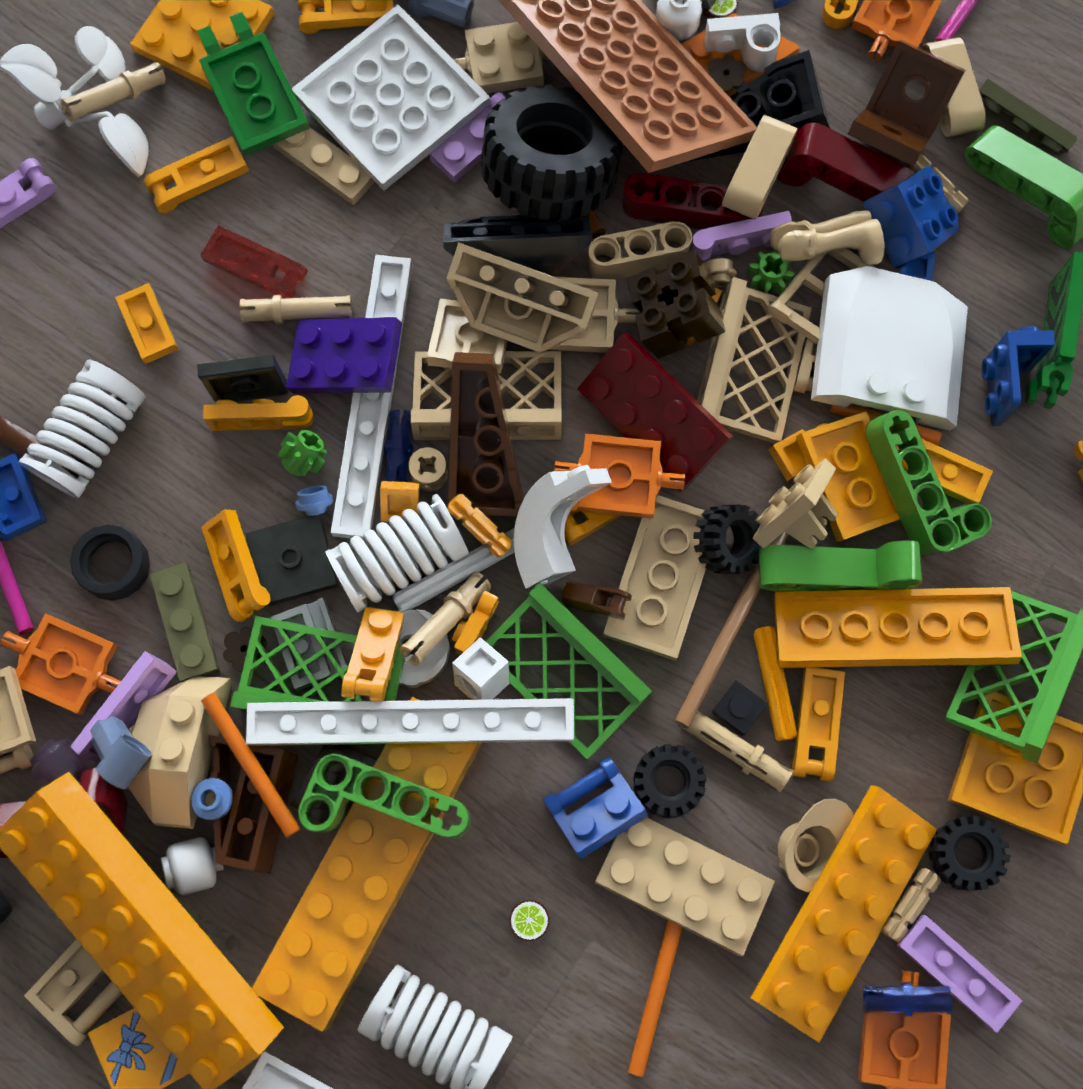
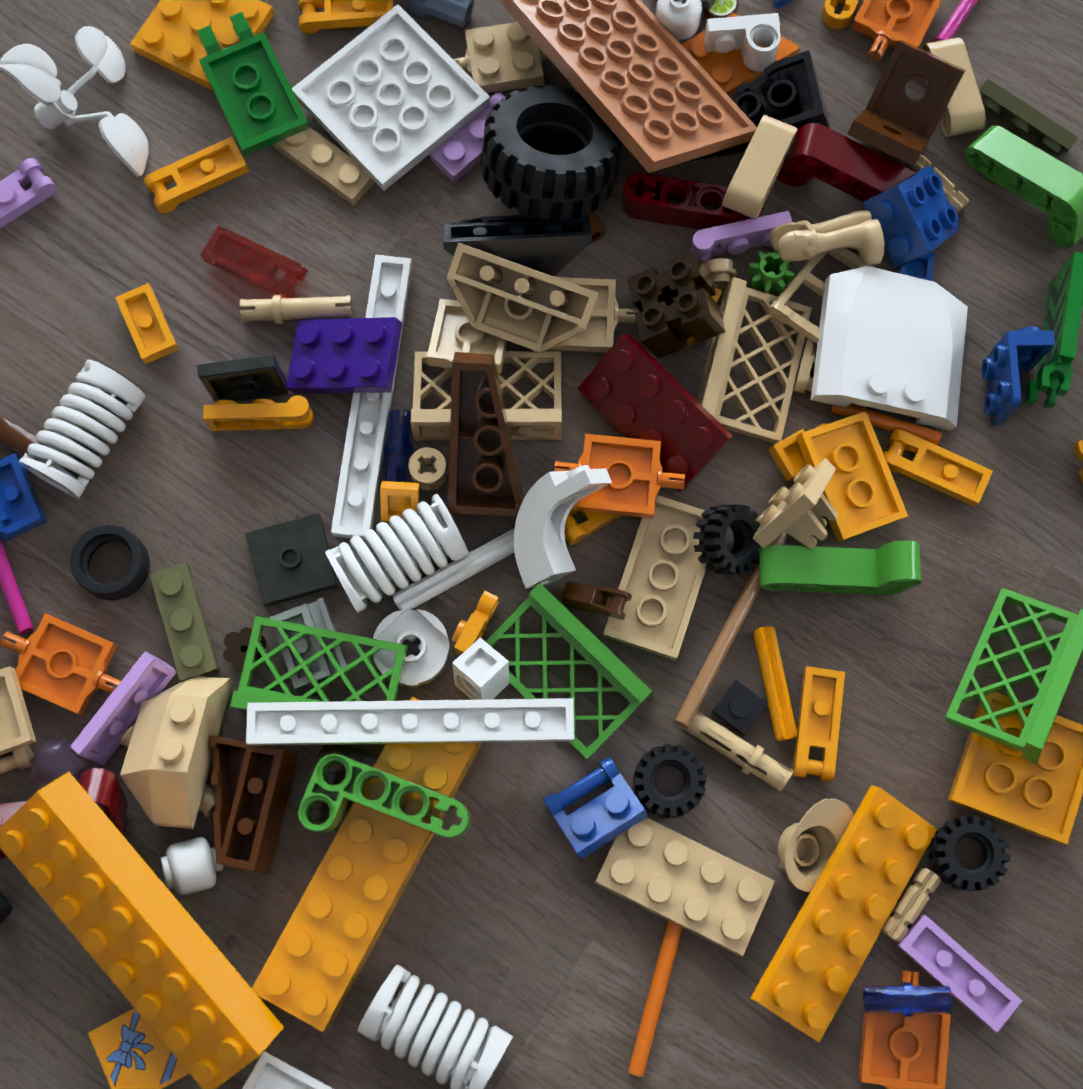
tan plate [24,939,122,1047] -> none
tan pin [60,62,166,122] -> none
sand blue piece [90,716,152,789] -> none
medium blue plate [191,778,233,820] -> none
light orange plate [201,509,270,622] -> none
orange bar [201,692,300,838] -> none
bright green gear [278,430,327,476] -> none
medium blue plate [295,485,334,516] -> none
light orange plate [341,607,404,703] -> none
tan pin [399,572,491,666] -> none
light orange axle [447,494,512,557] -> none
tile [509,900,550,942] -> none
tan beam [588,222,692,279] -> none
dark brown plant [708,55,747,93] -> none
light orange plate [774,587,1022,668] -> none
bright green beam [866,410,992,556] -> none

